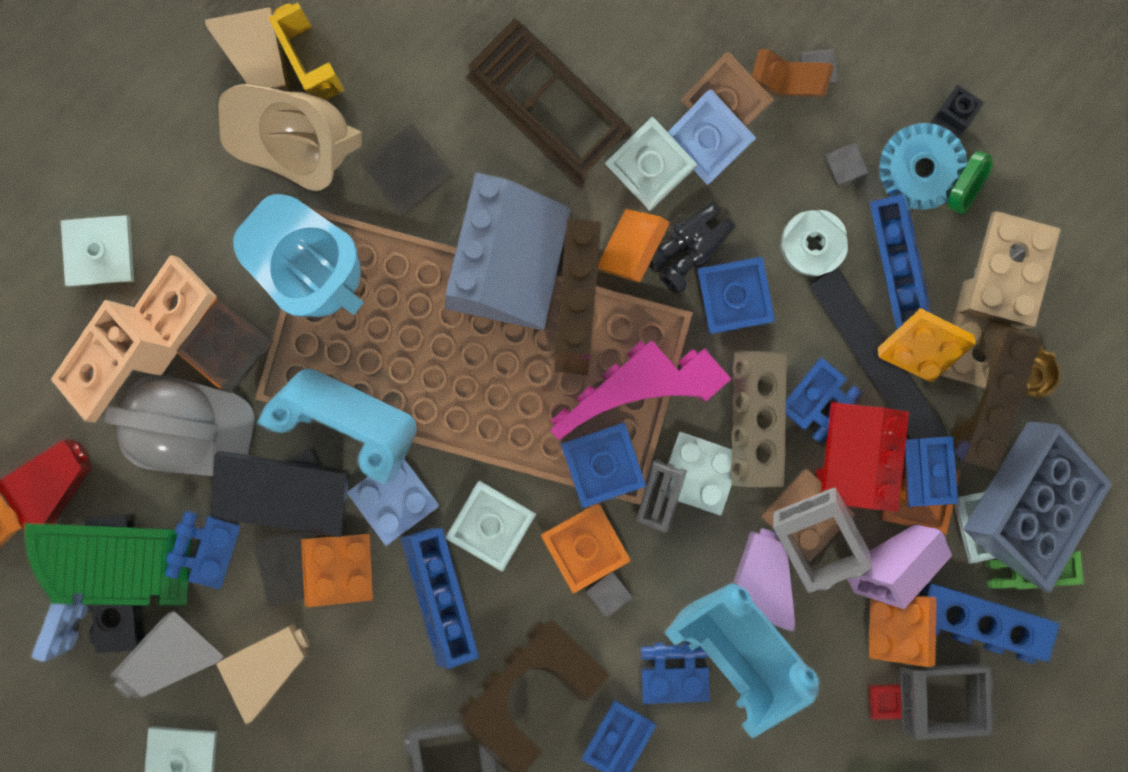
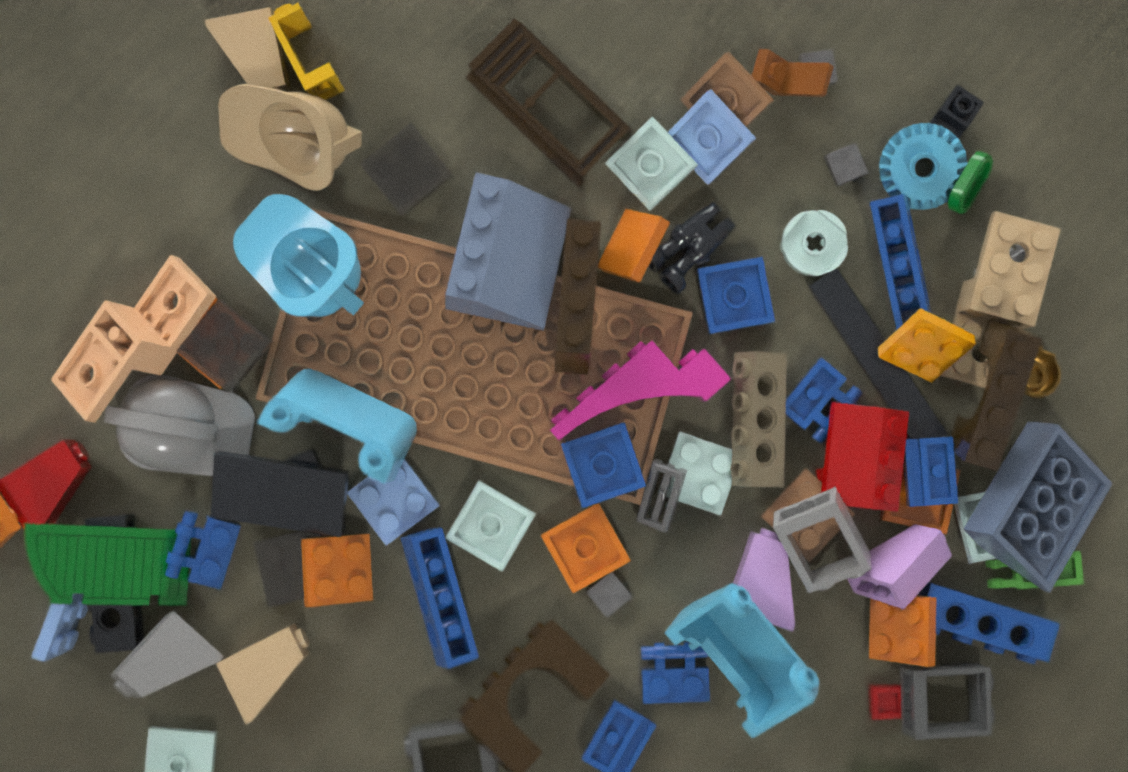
light aqua plate [61,215,134,287] -> none

